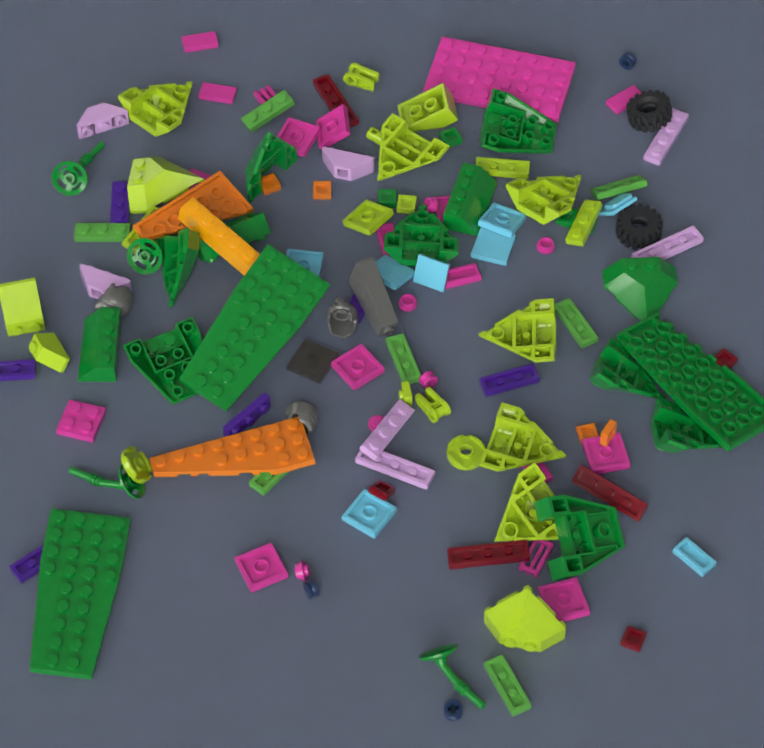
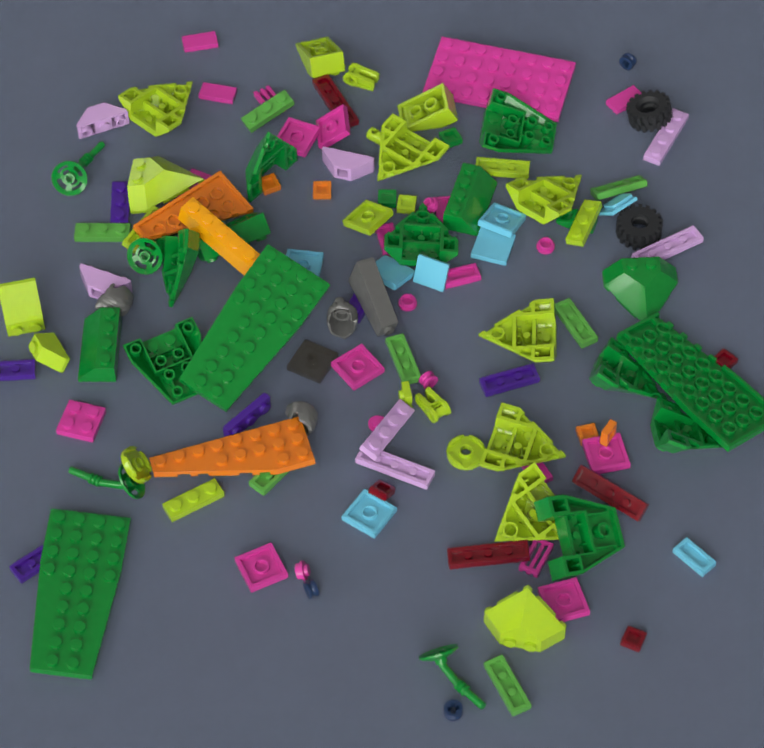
none -> lime plate [162,478,225,522]
none -> lime slope [295,36,345,78]

